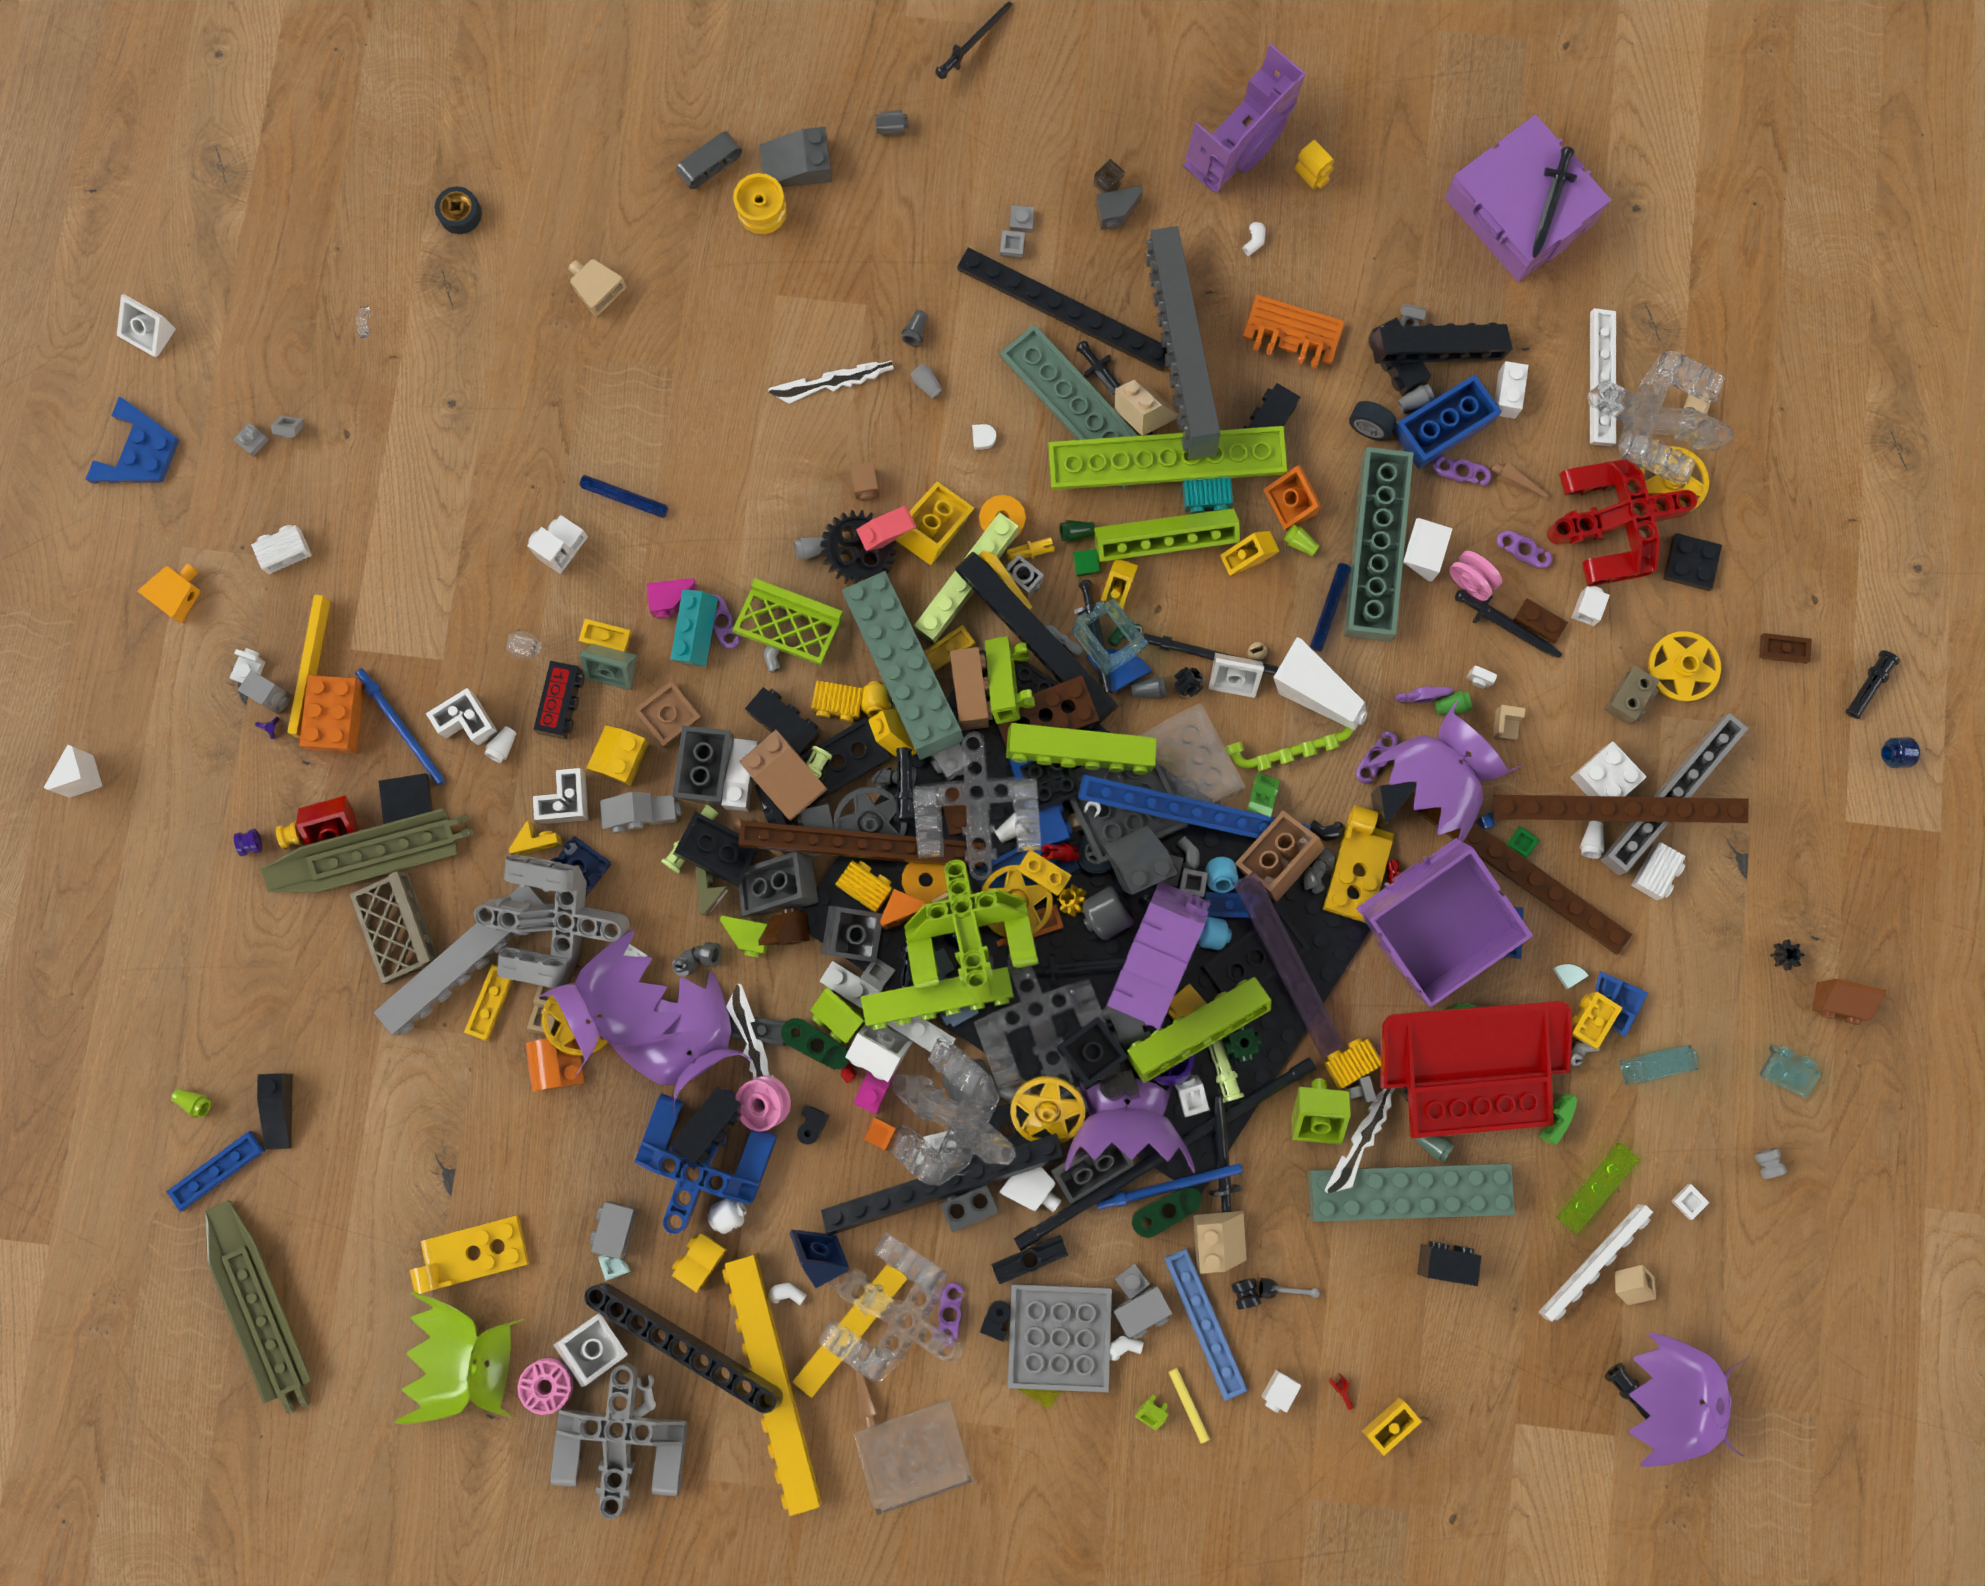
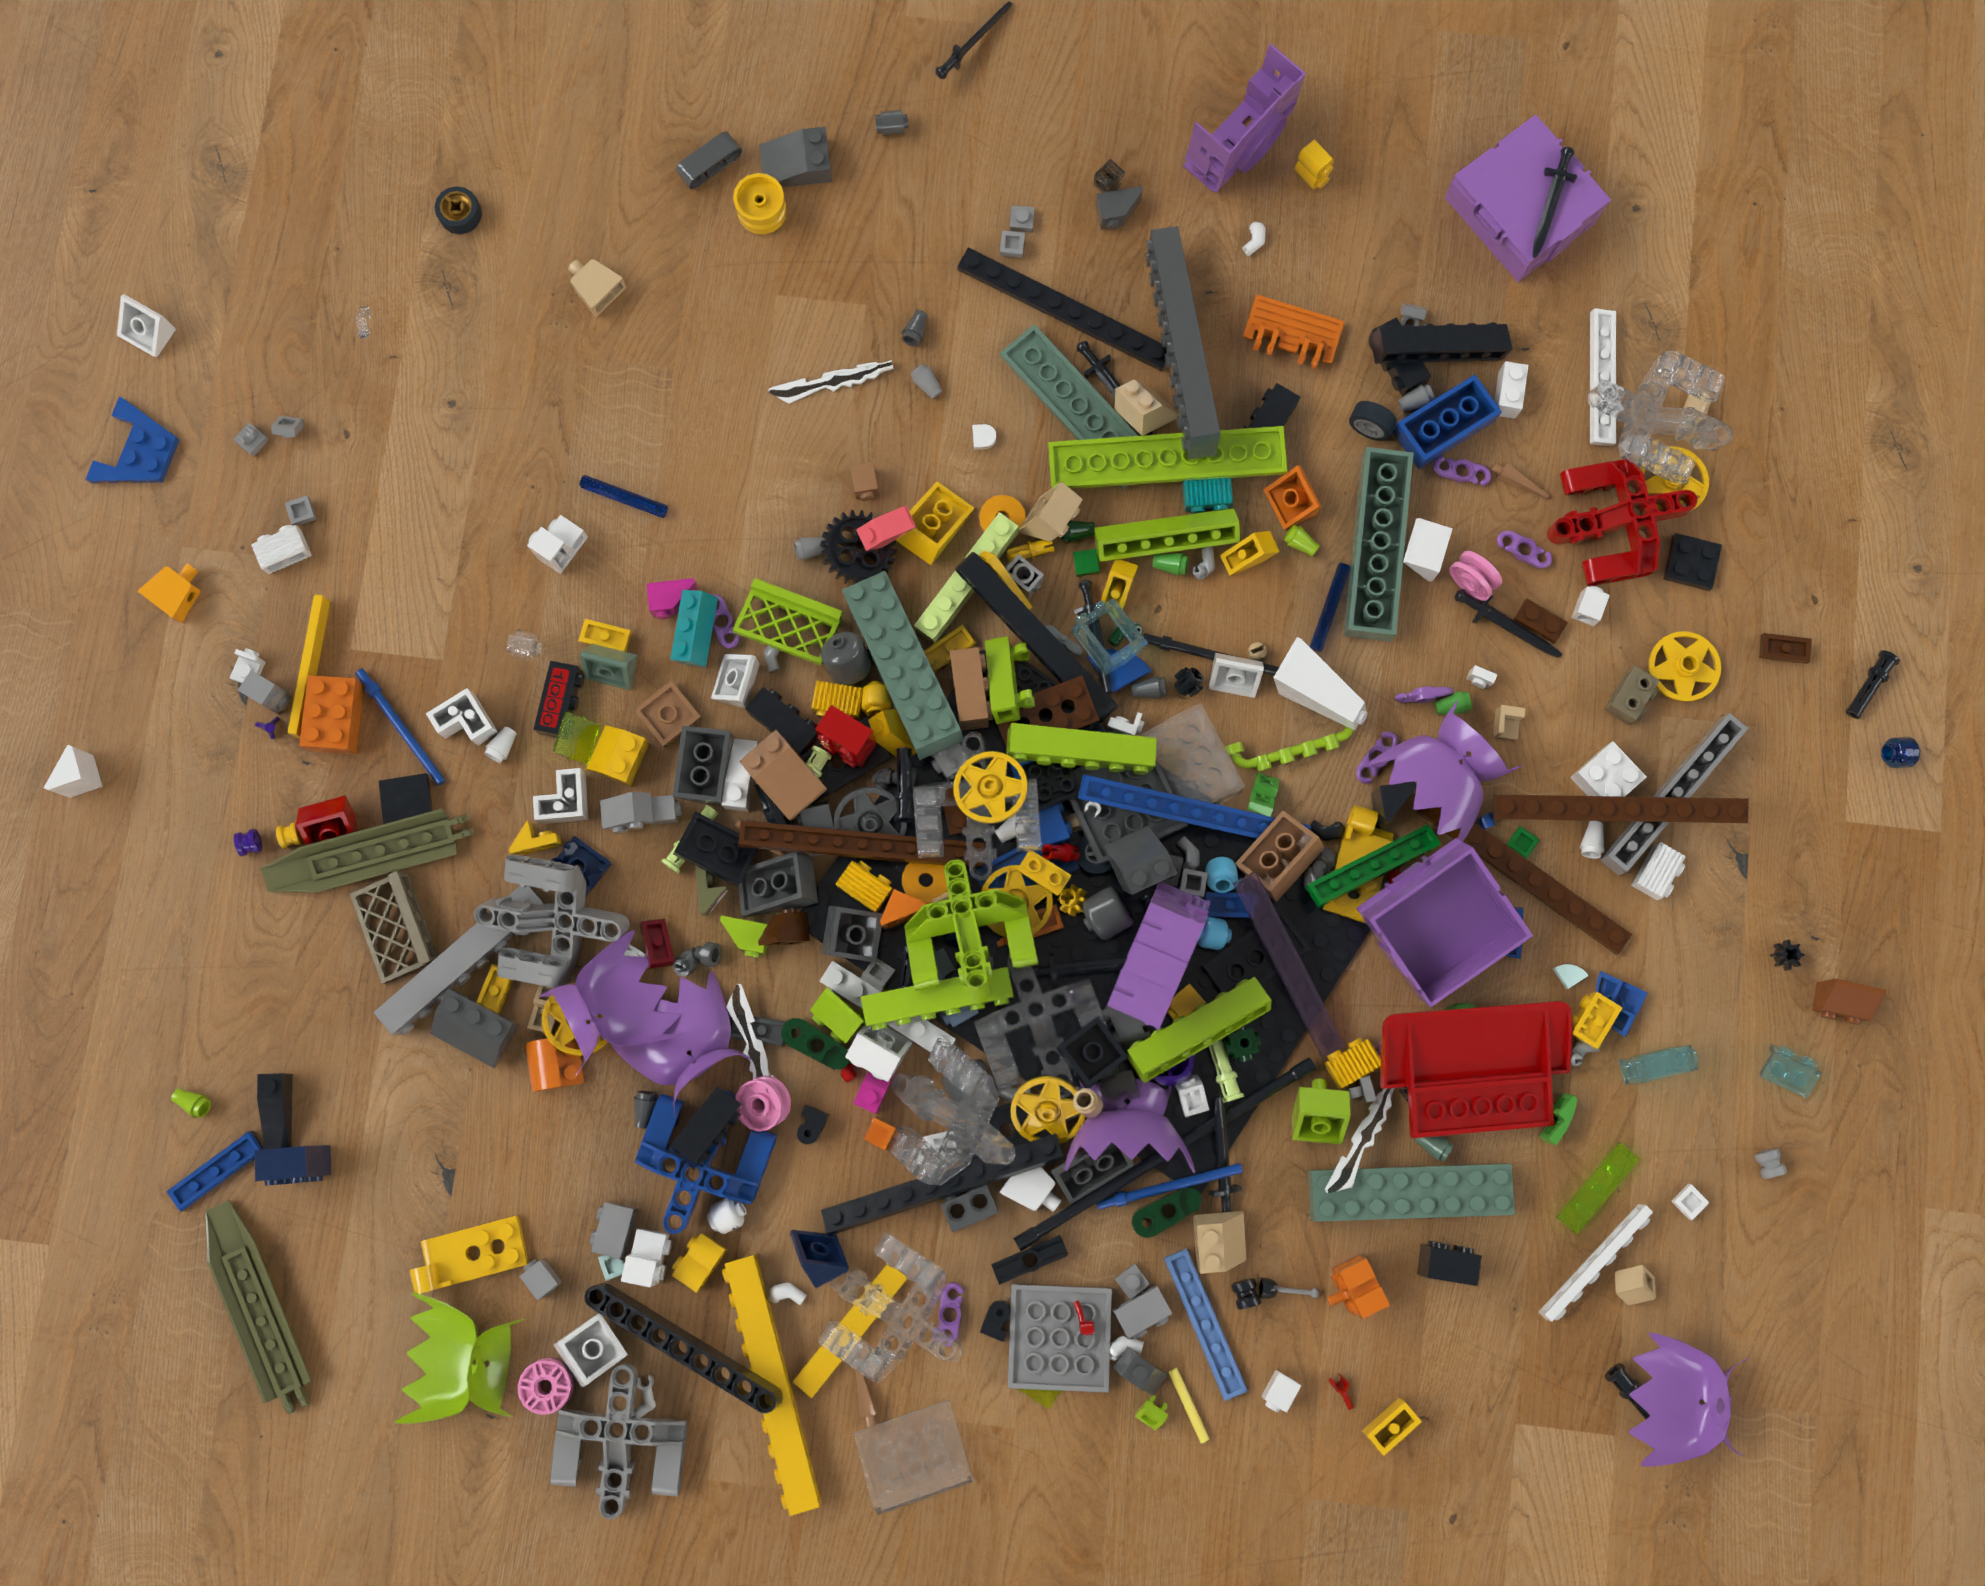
none -> dark blue brick [254,1145,331,1186]
none -> light grey plate [285,496,317,526]
none -> dark grey slope [430,989,519,1068]
none -> light grey brick [519,1259,563,1301]
none -> clear neon green piece [552,712,601,765]
none -> white brick [621,1228,672,1287]
none -> dark grey cone [634,1090,658,1128]
none -> dark red plate [640,919,675,969]
none -> white slope [711,654,760,709]
none -> red brick [815,705,877,768]
none -> dark grey head [820,632,873,685]
none -> yellow wheel [953,752,1028,823]
none -> tan slope [1019,482,1083,541]
none -> tan brick [1073,1088,1103,1118]
none -> red hand [1073,1300,1094,1336]
none -> white bracket [1106,712,1144,736]
none -> dark grey slope [1113,1346,1168,1395]
none -> bright green cone [1153,553,1188,576]
none -> light grey arm [1192,547,1215,579]
none -> green plate [1305,824,1441,908]
none -> orange brick [1327,1255,1390,1319]

